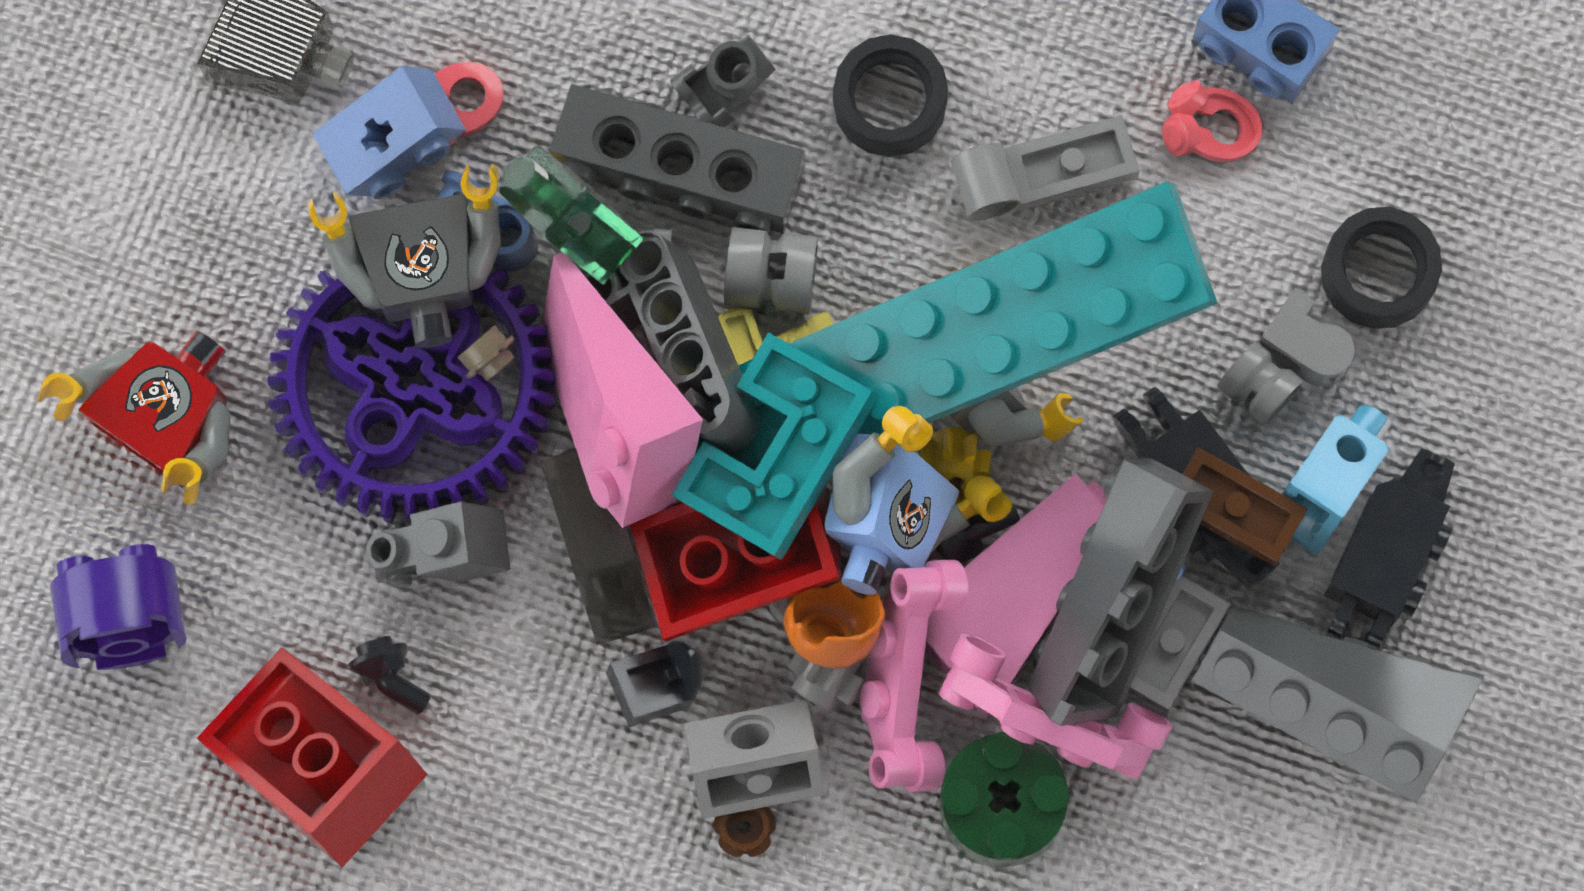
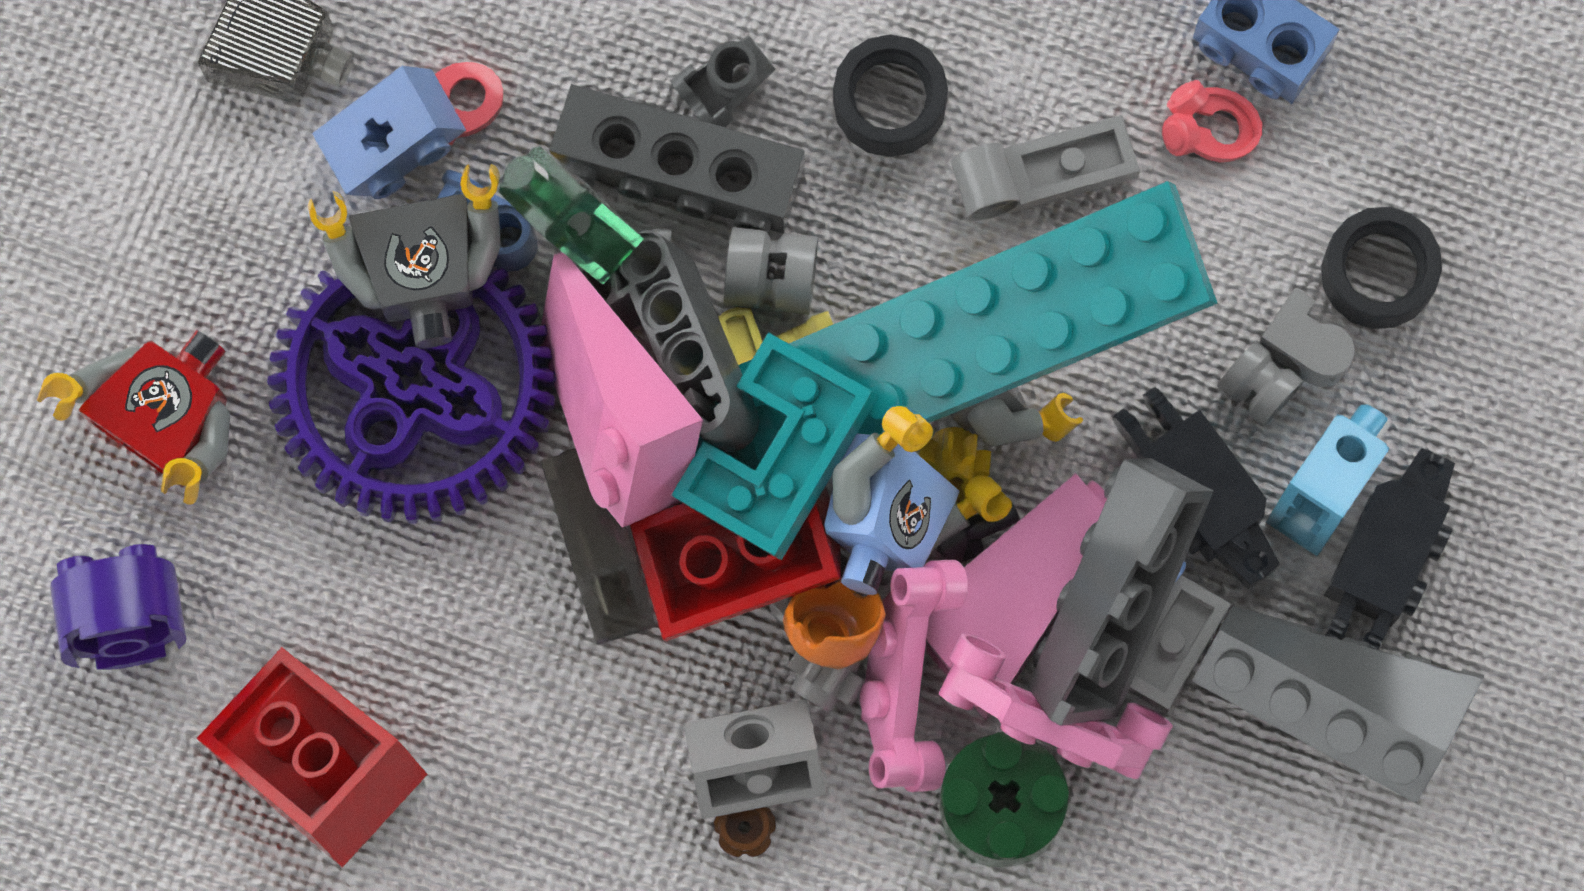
black plate [348,636,431,715] -> none
dark grey brick [366,501,510,587] -> none
dark tan plate [457,325,514,381] -> none
black plate [606,641,703,727] -> none
reddish brown plate [1182,447,1308,567] -> none

